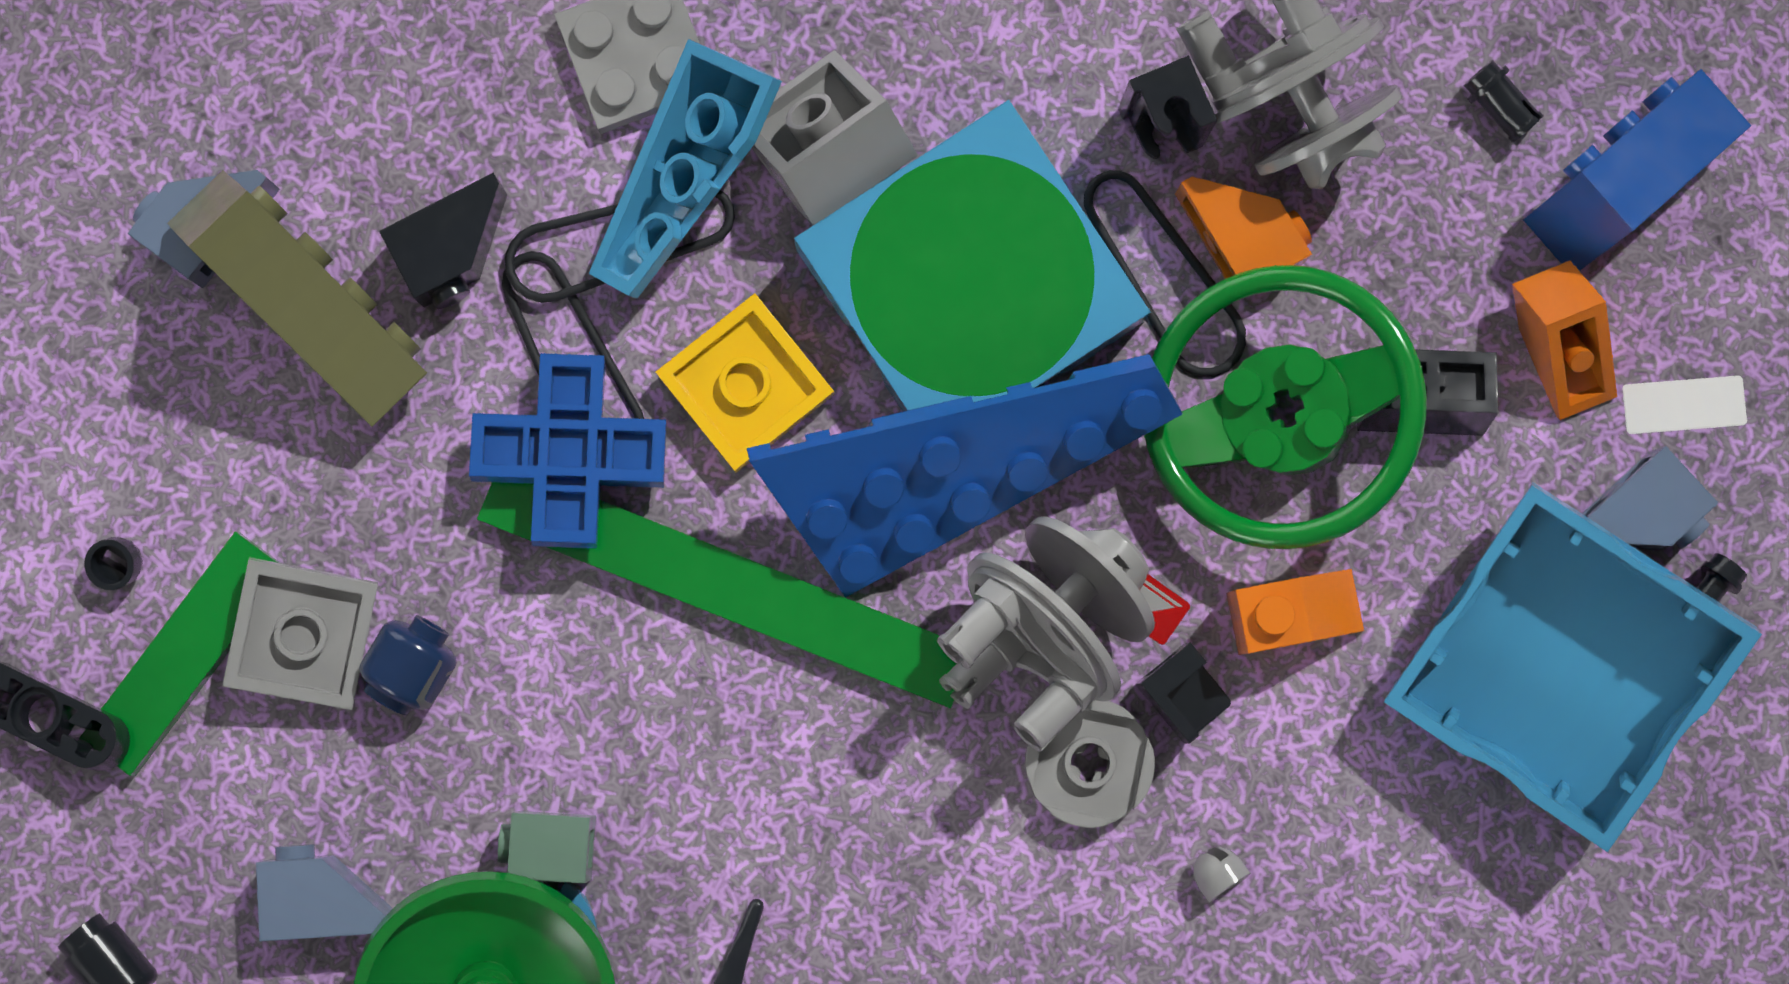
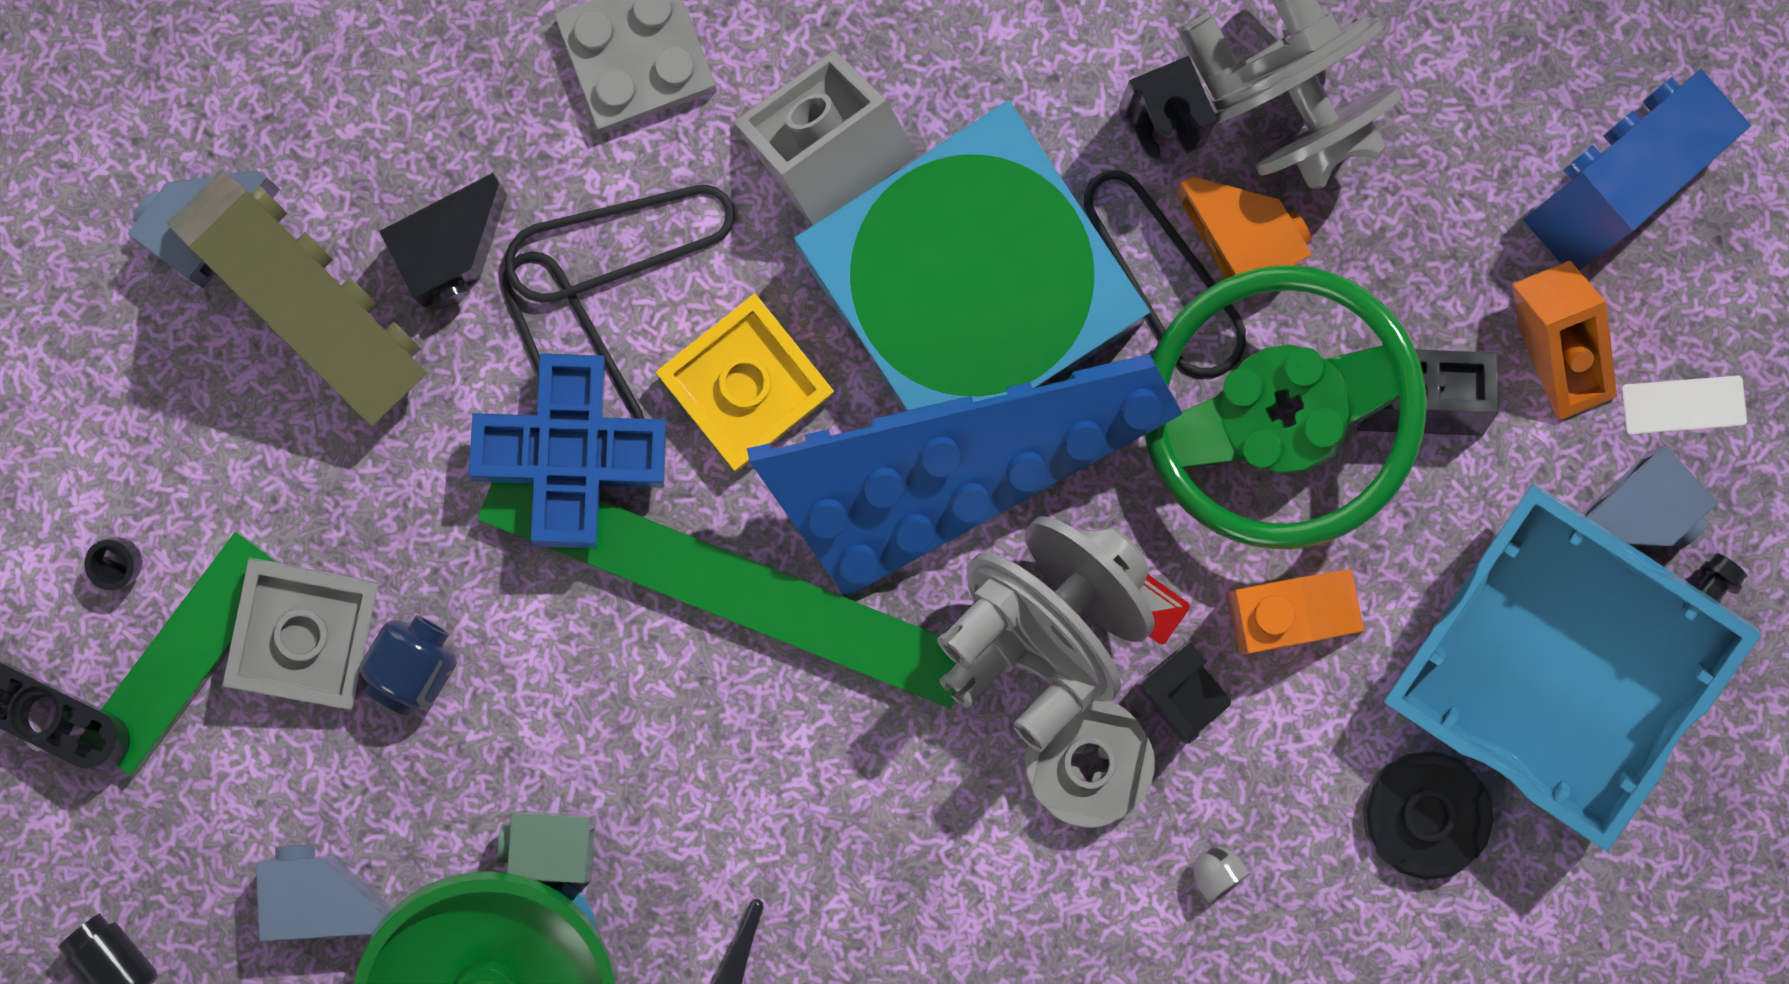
dark azure wedge [589,39,782,299] -> none
black pin [1463,60,1544,143] -> none
none -> black tile [1362,751,1494,880]

